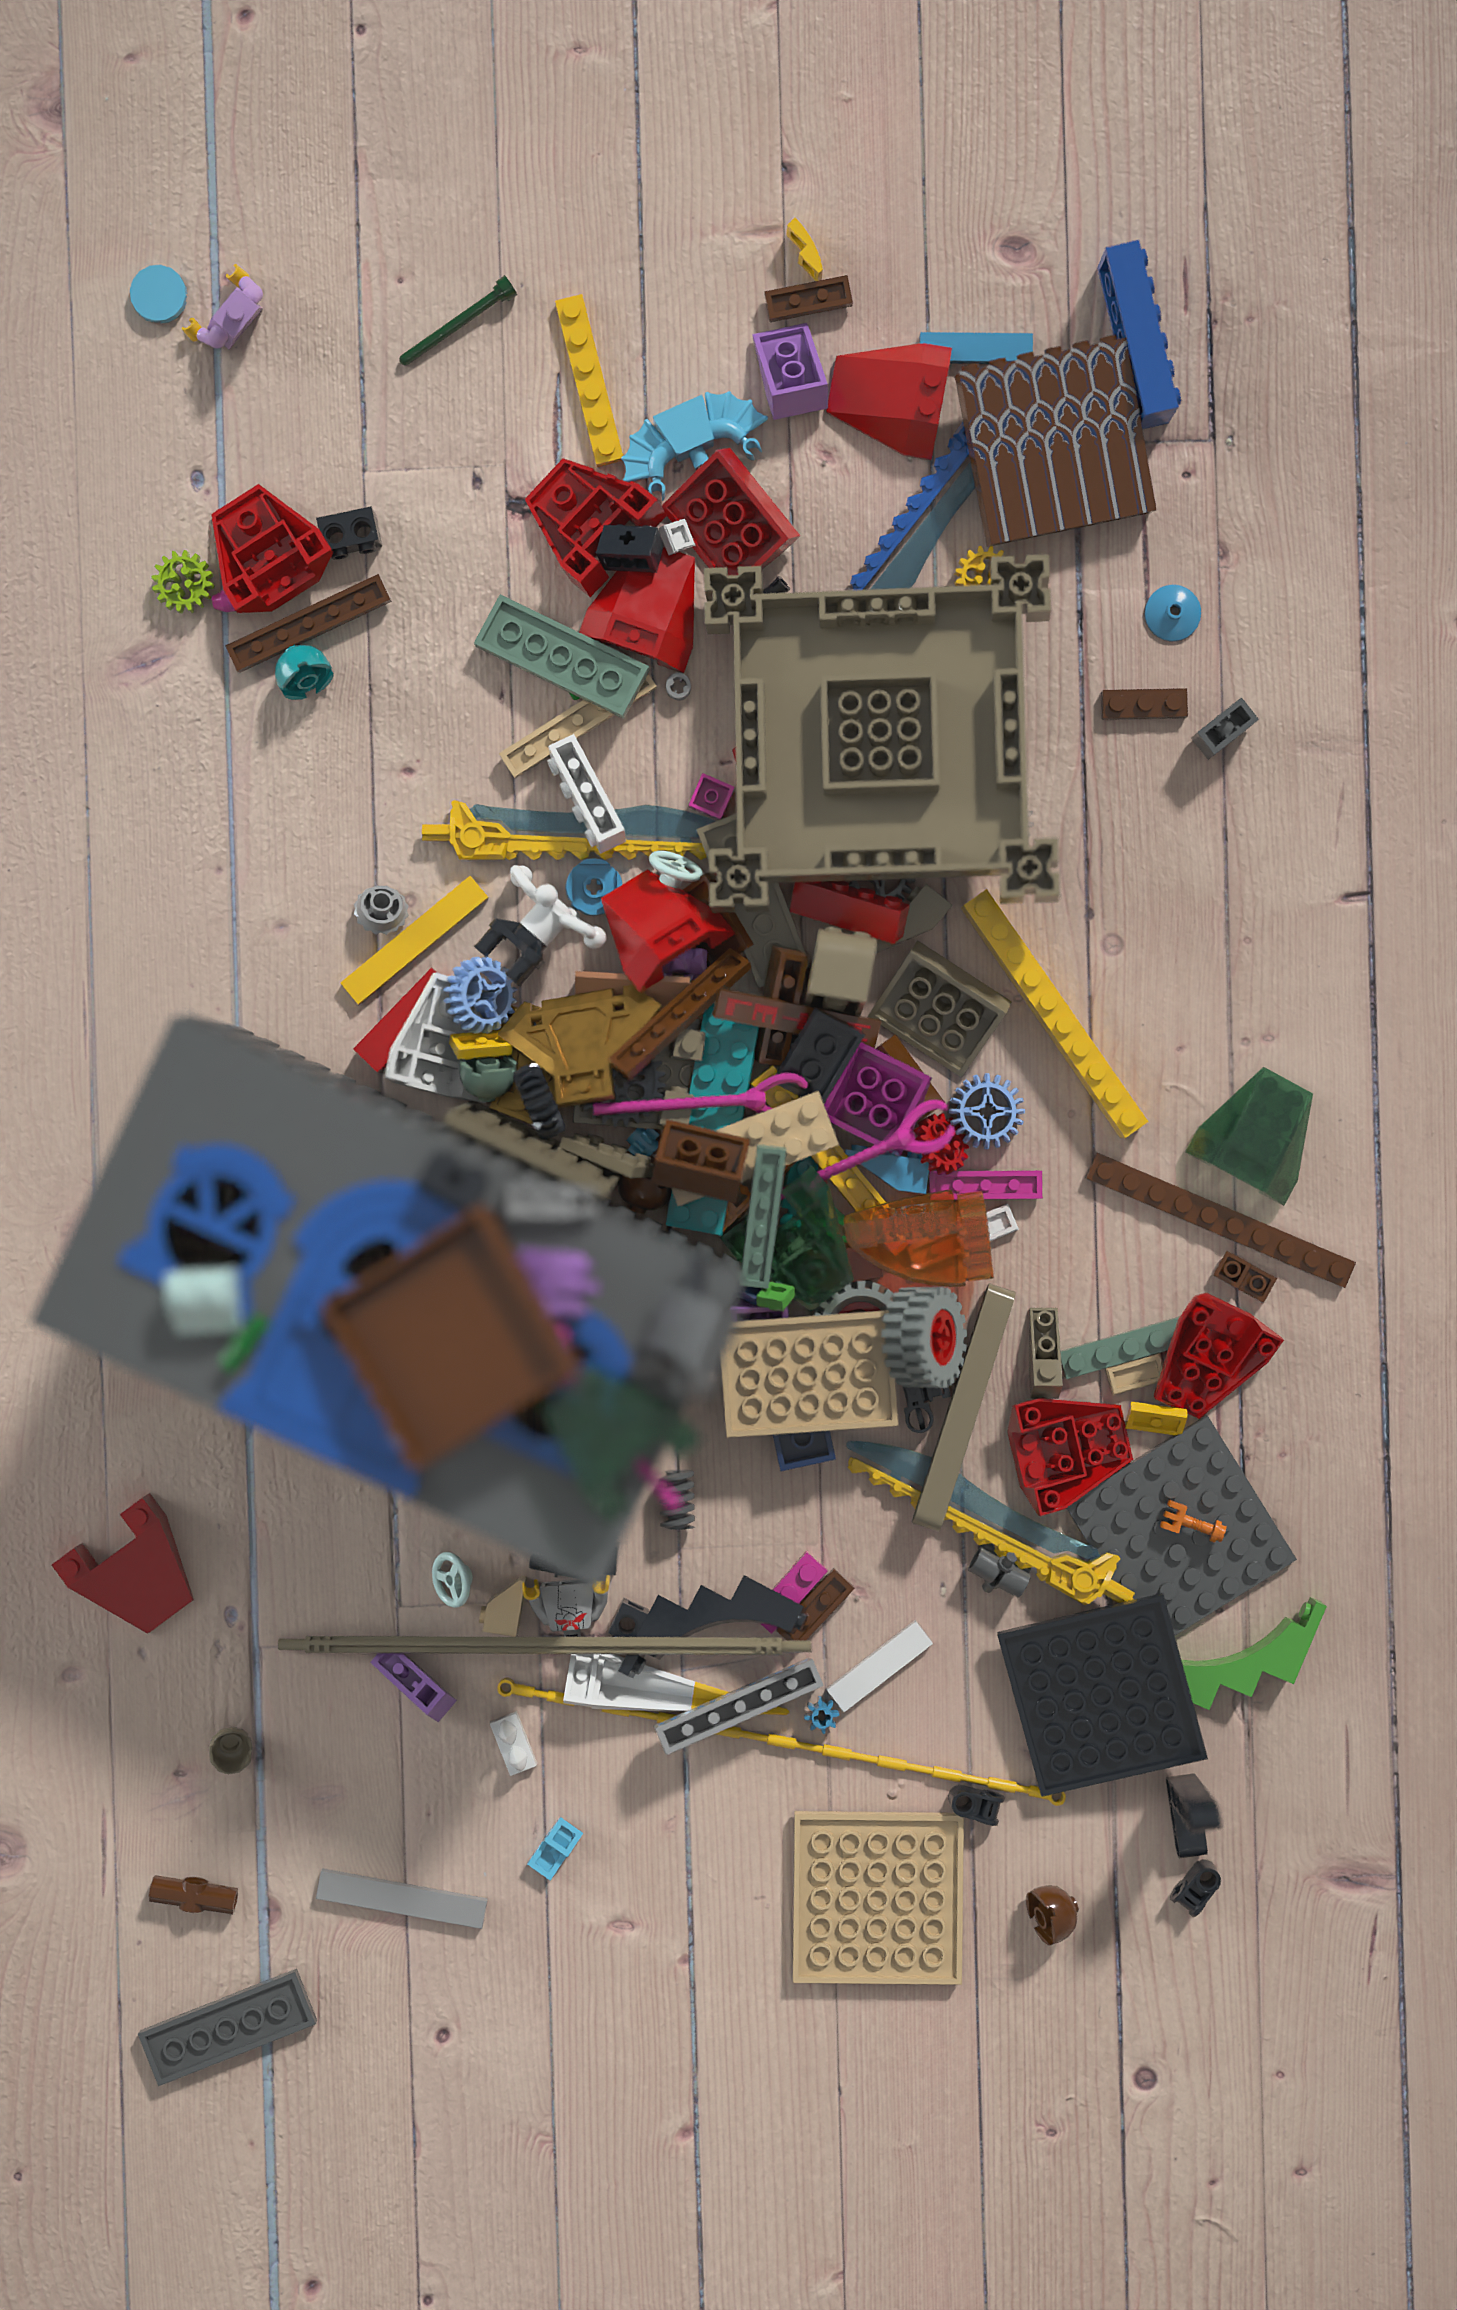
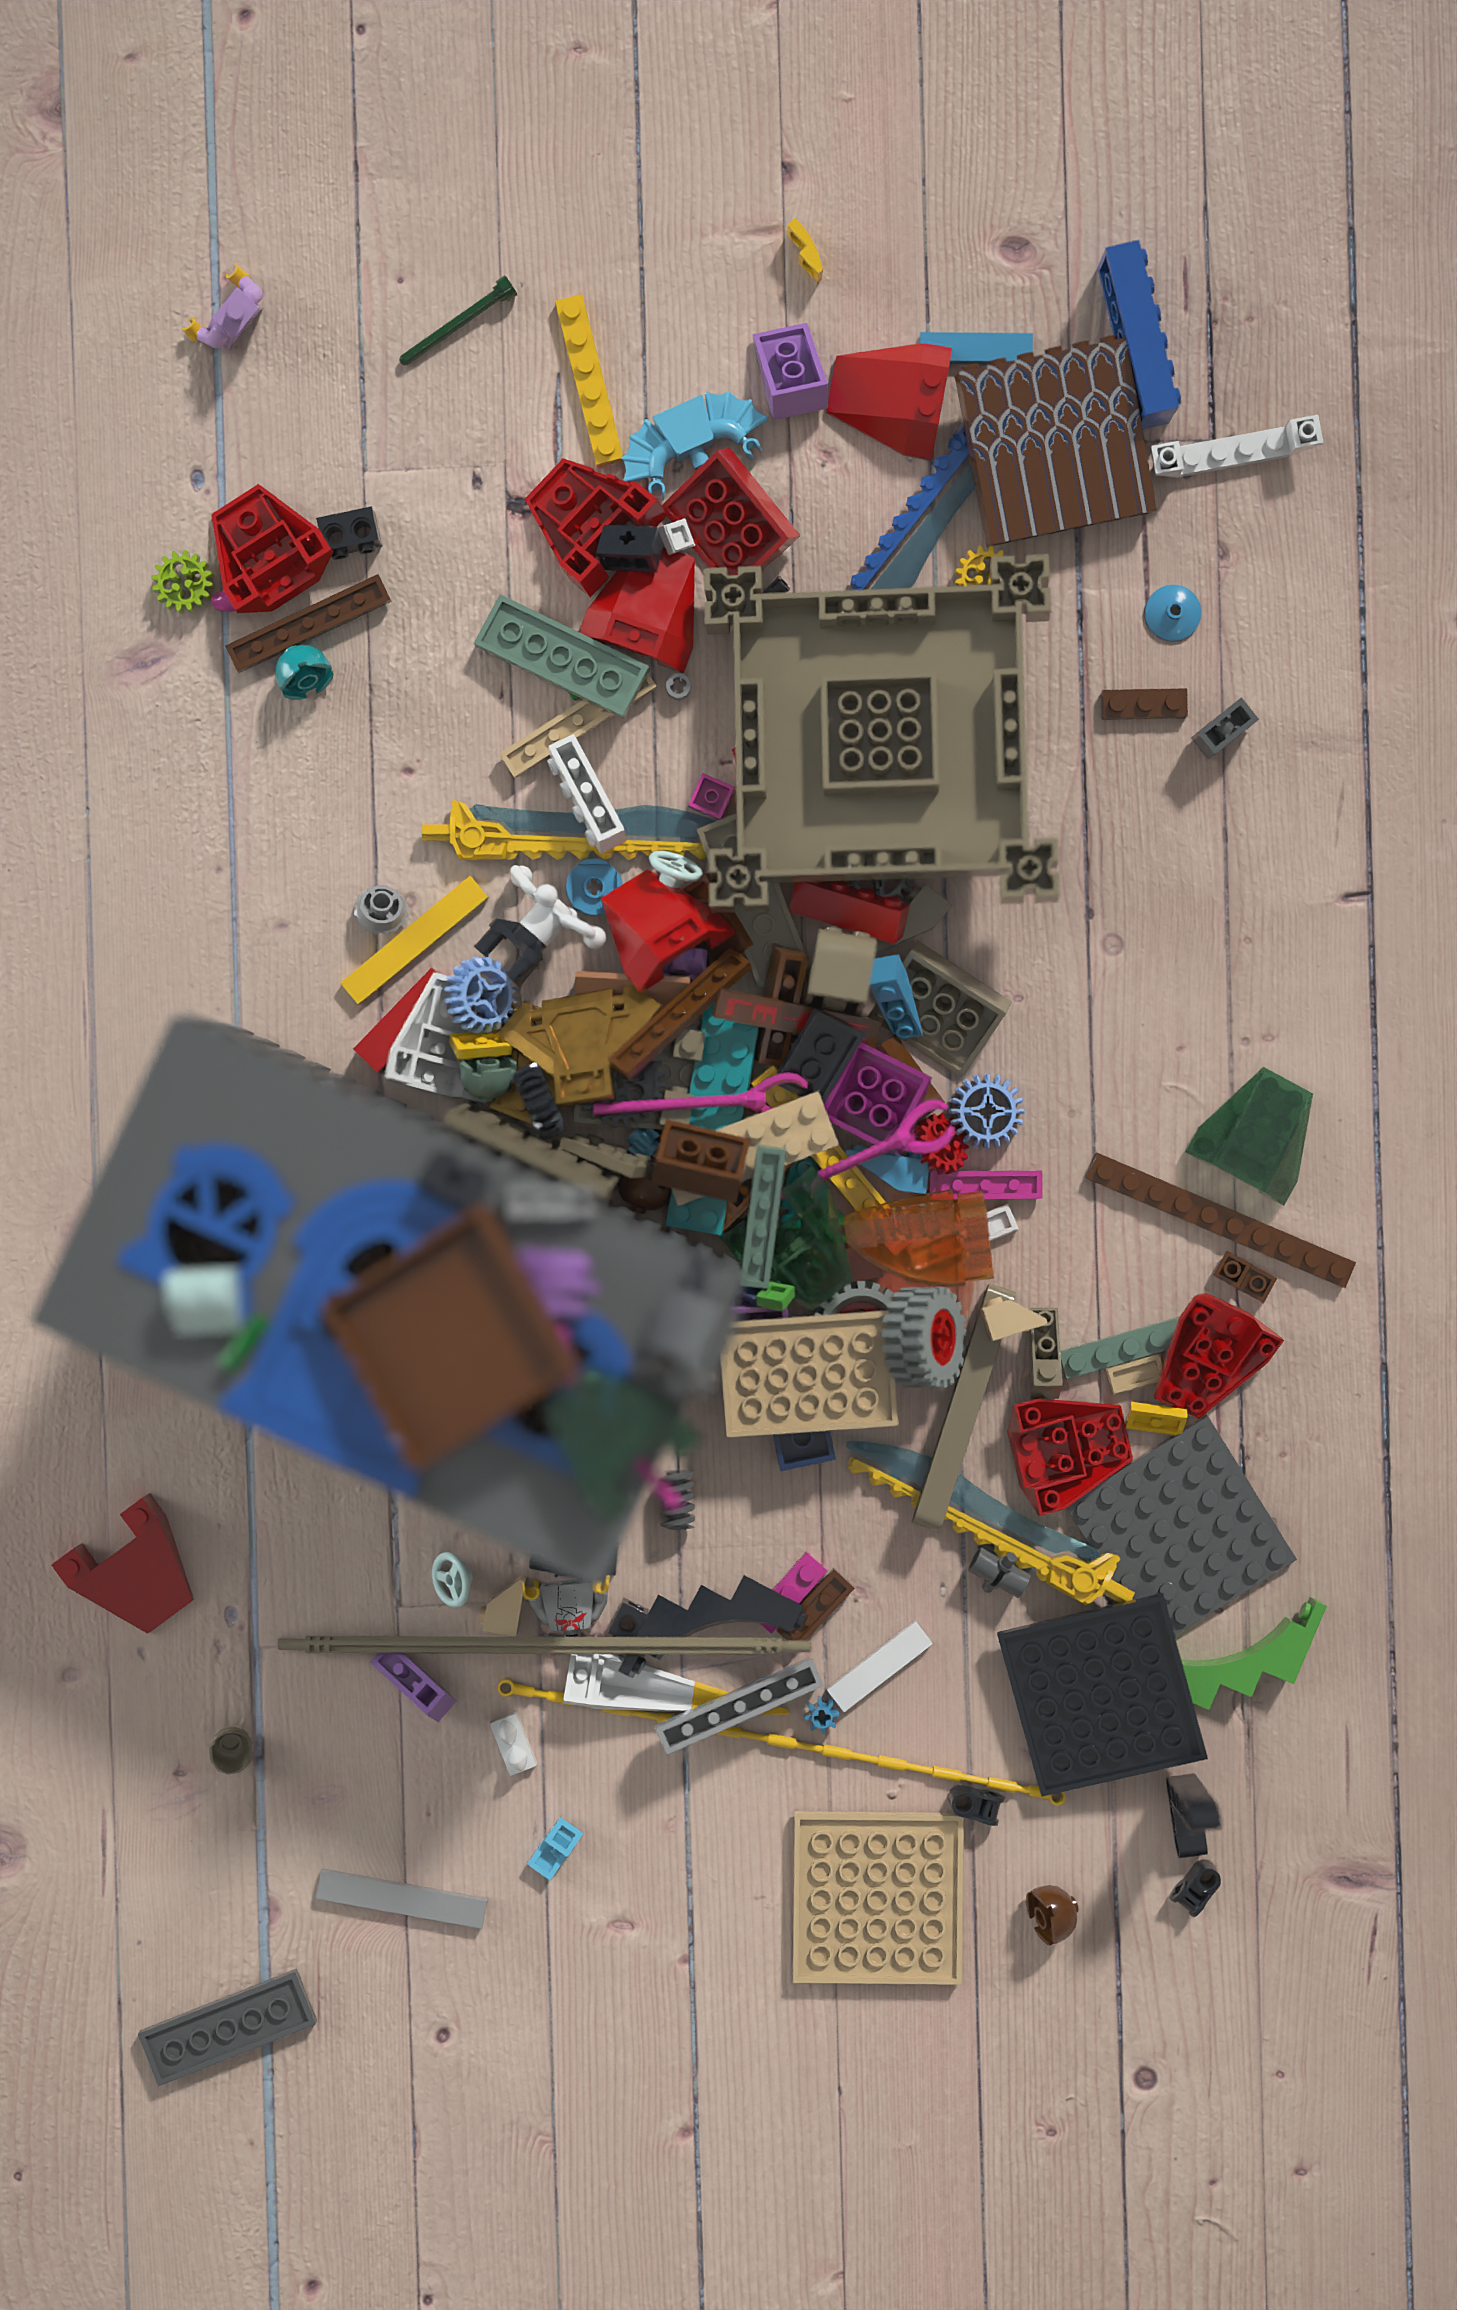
medium azure tile [130,265,187,324] -> none
reddish brown piece [149,1875,238,1915] -> none
reddish brown plate [764,275,853,323] -> none
black piece [903,1385,951,1433] -> none
yellow brick [961,889,1148,1138] -> none
orange hinge [1159,1500,1227,1543] -> none
none -> dark azure slope [869,955,923,1040]
none -> tan slope [980,1297,1048,1342]
none -> white slope [1150,415,1324,478]

